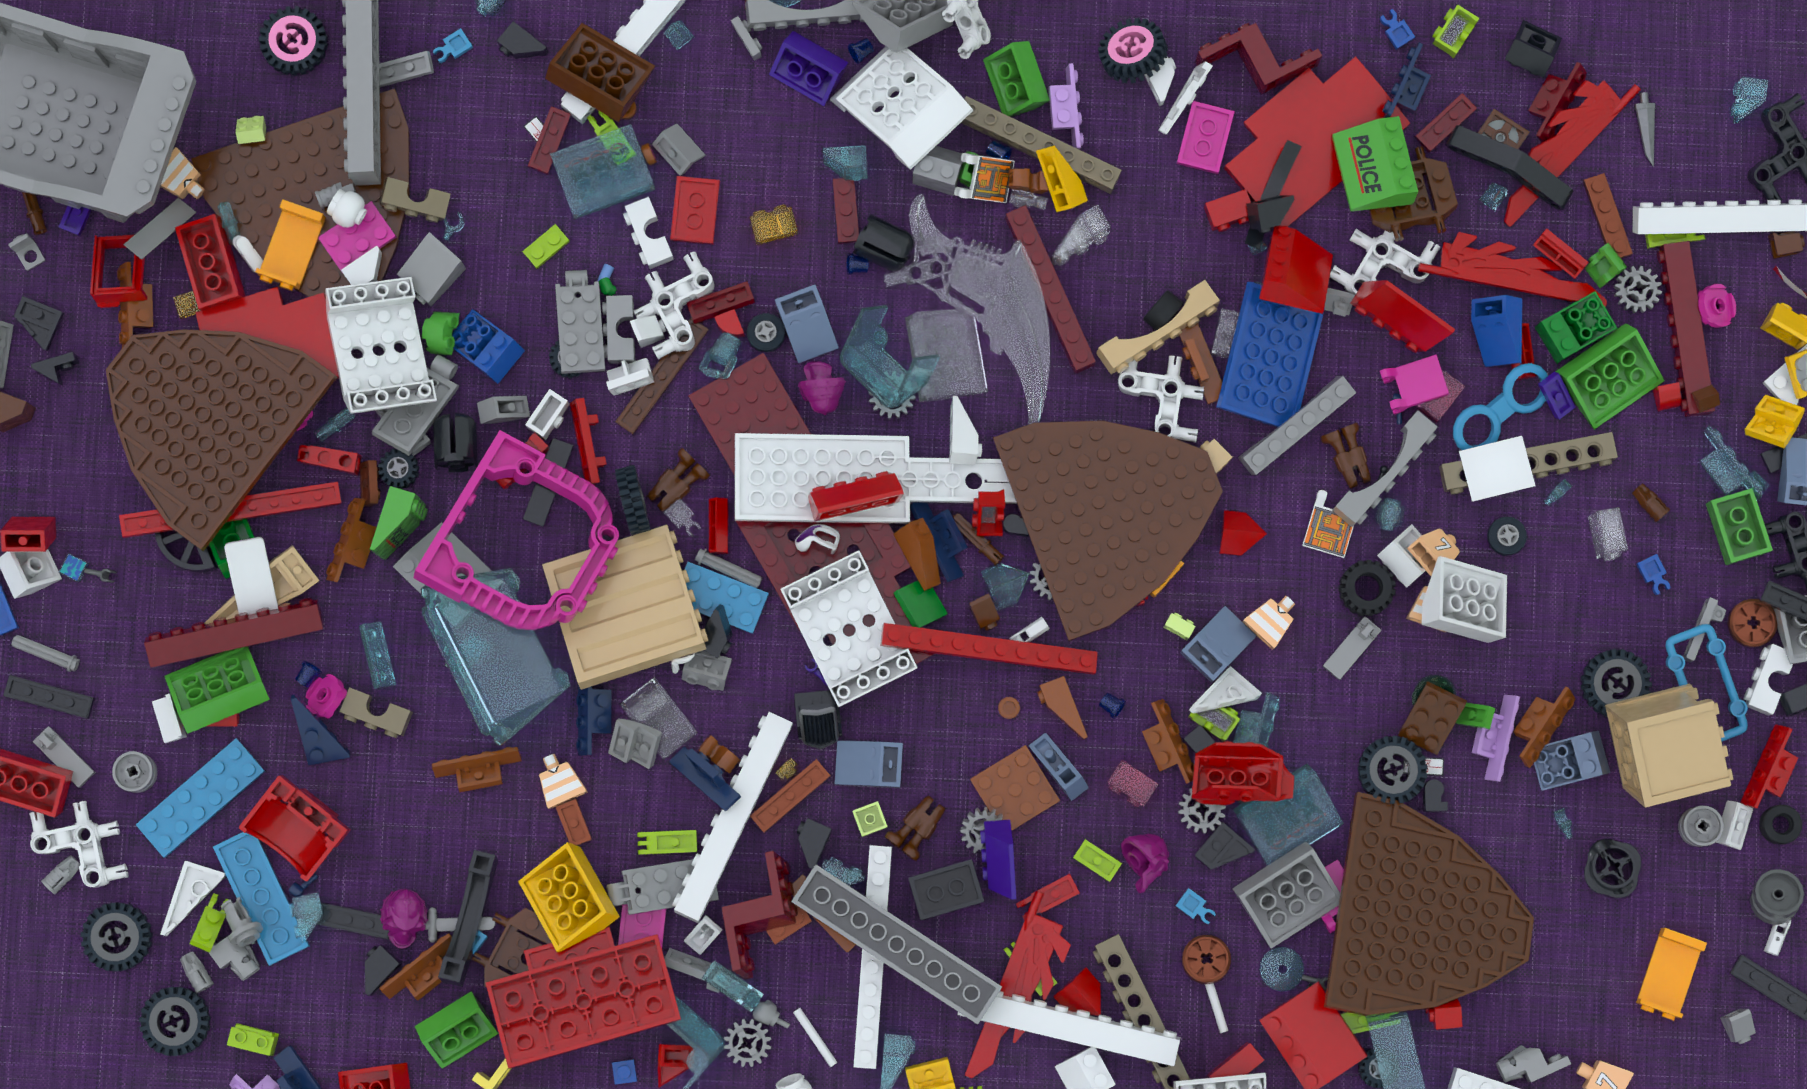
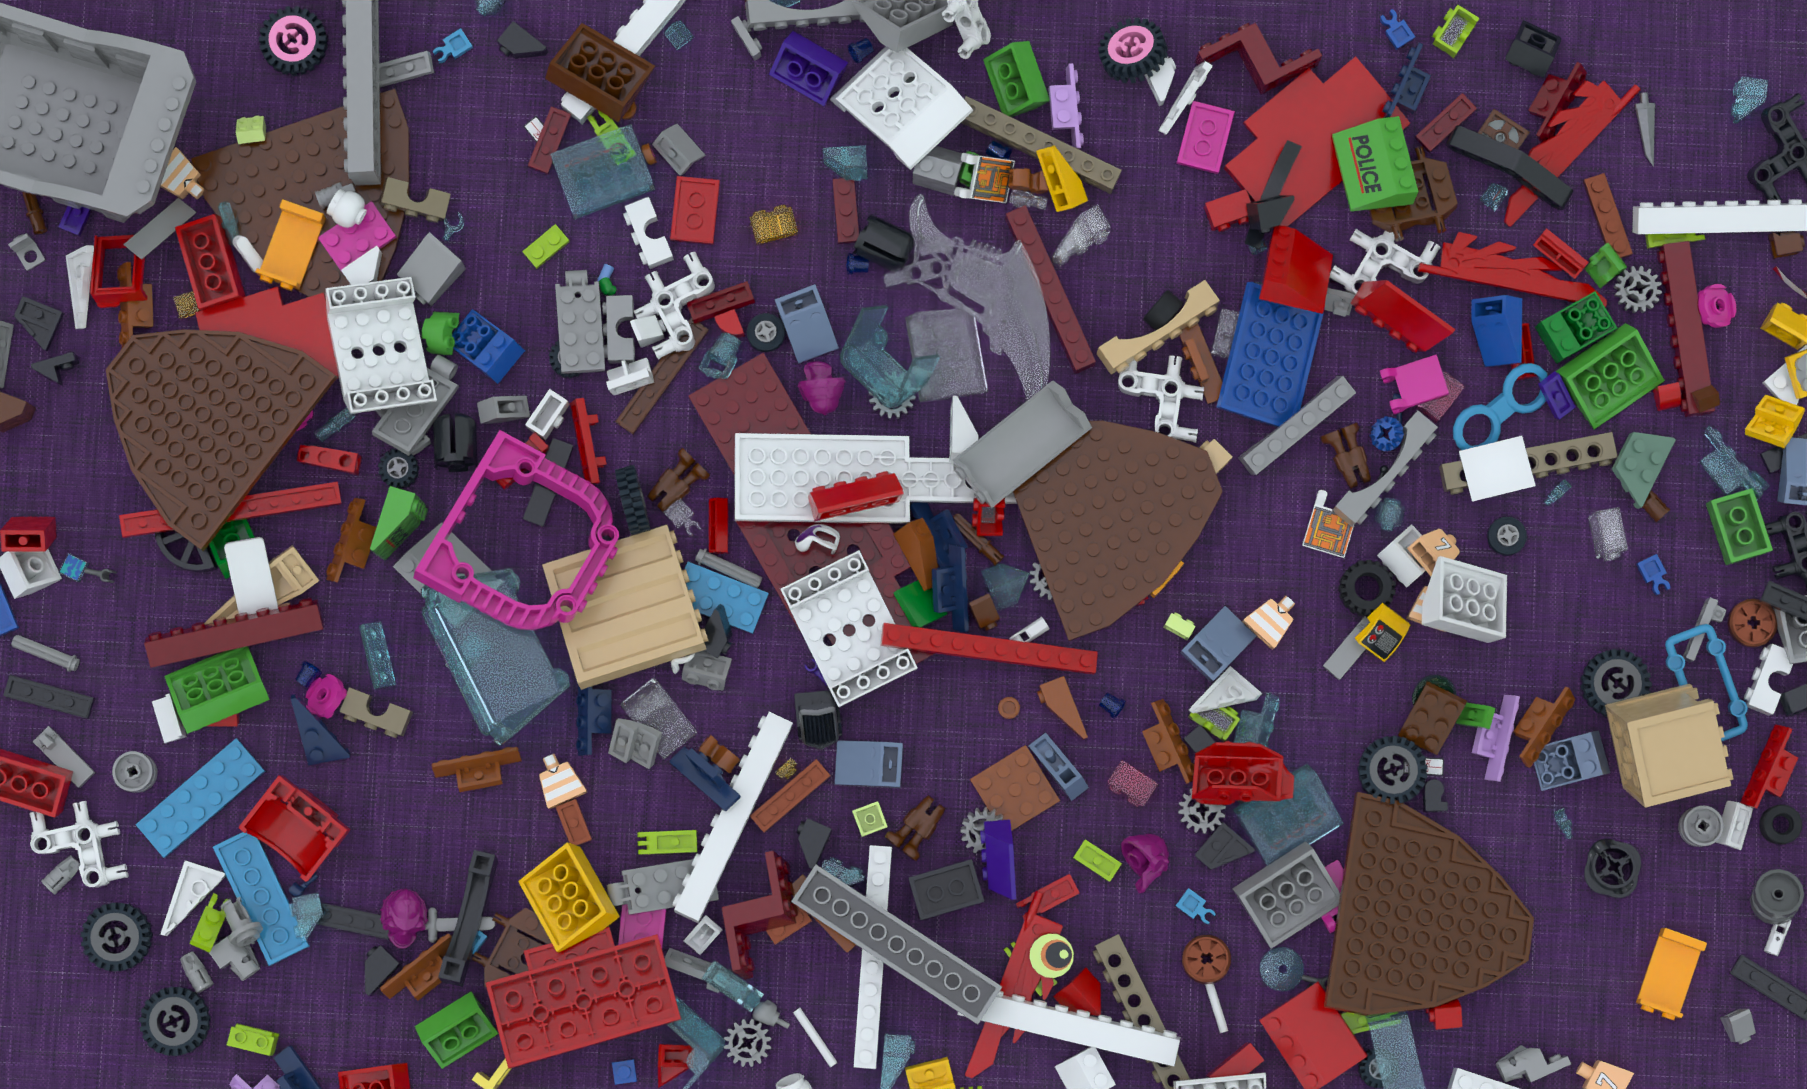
copper plate [359,460,380,507] -> none
black leg [1003,514,1029,537] -> none
red slope [1219,510,1267,556] -> none
none -> white wing [66,245,94,329]
none -> dark blue bracket [932,544,969,632]
none -> light grey cylinder [953,381,1092,508]
none -> tile [1030,934,1074,978]
none -> slope [1355,603,1410,662]
none -> blue gear [1369,416,1404,451]
none -> sand green wing [1612,432,1676,509]

